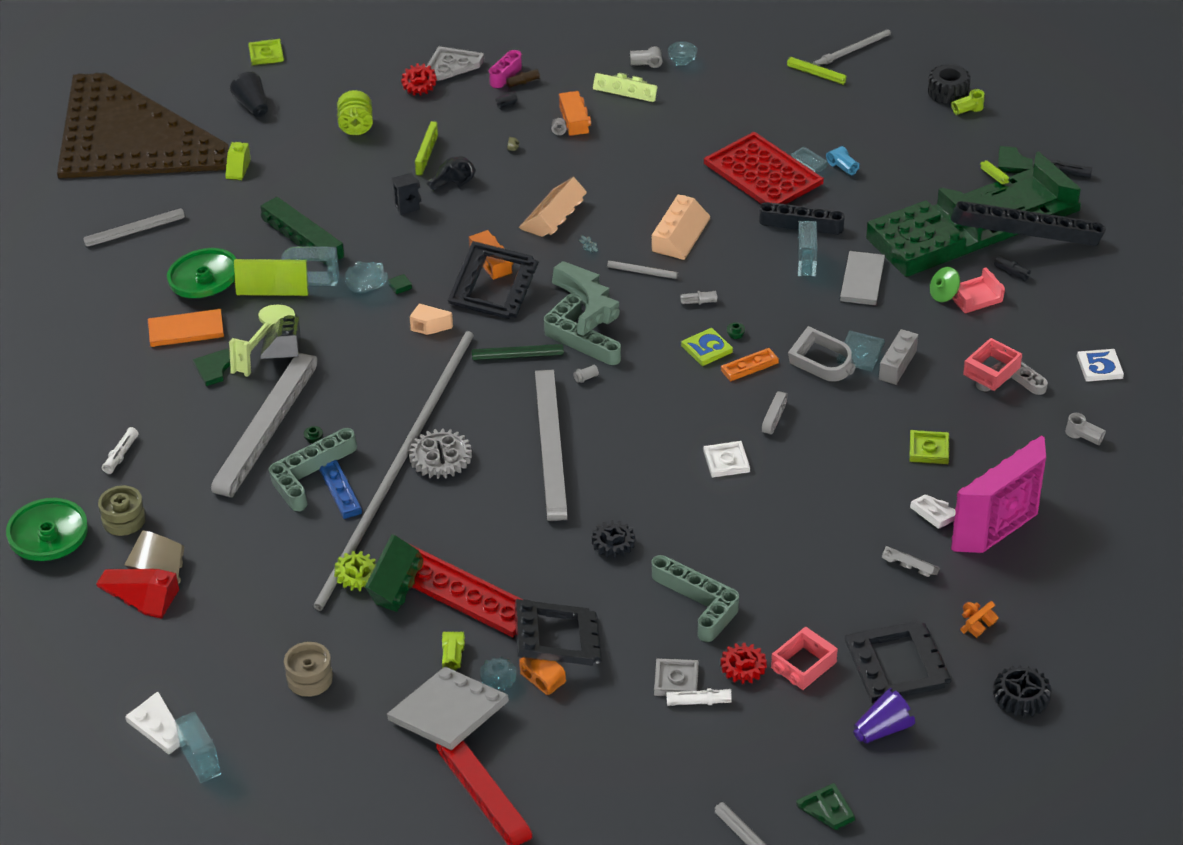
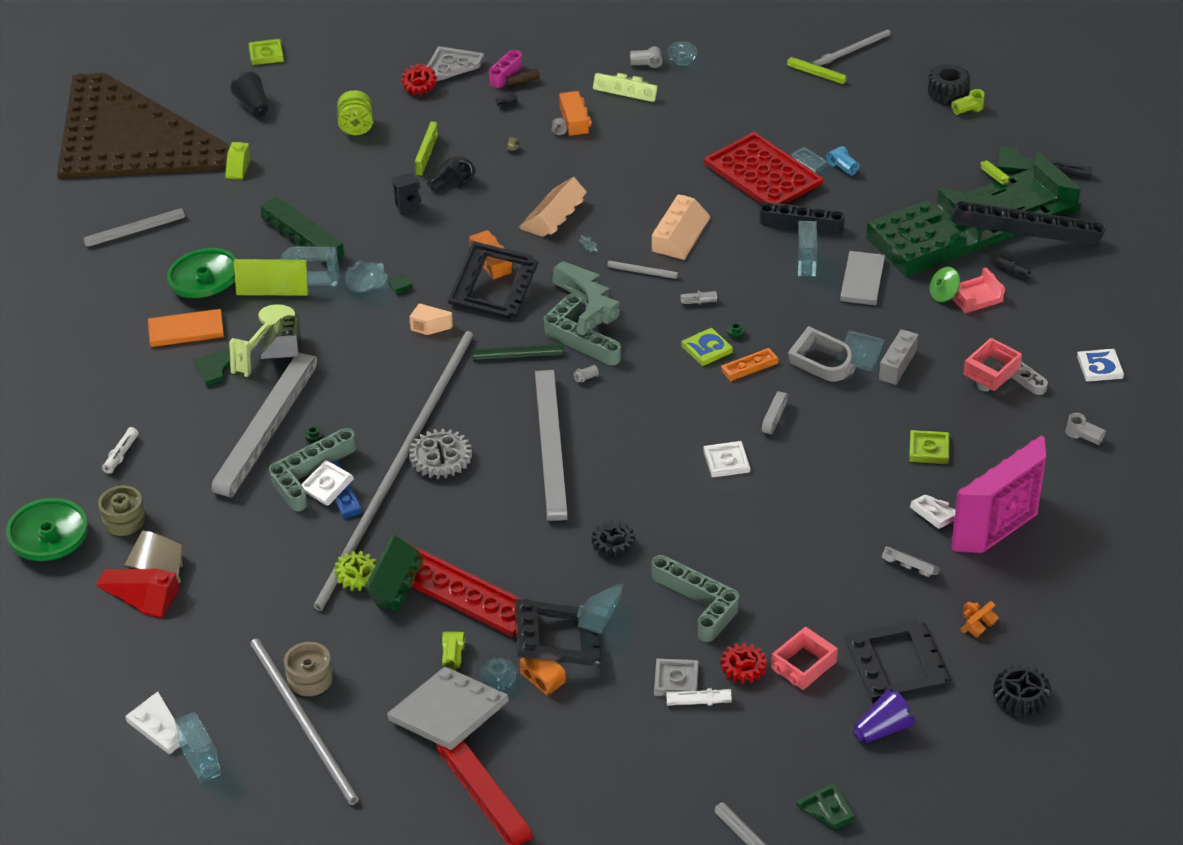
none -> light grey piece [250,638,359,805]
none -> white tile [301,460,354,506]
none -> clear light blue slope [577,583,623,634]

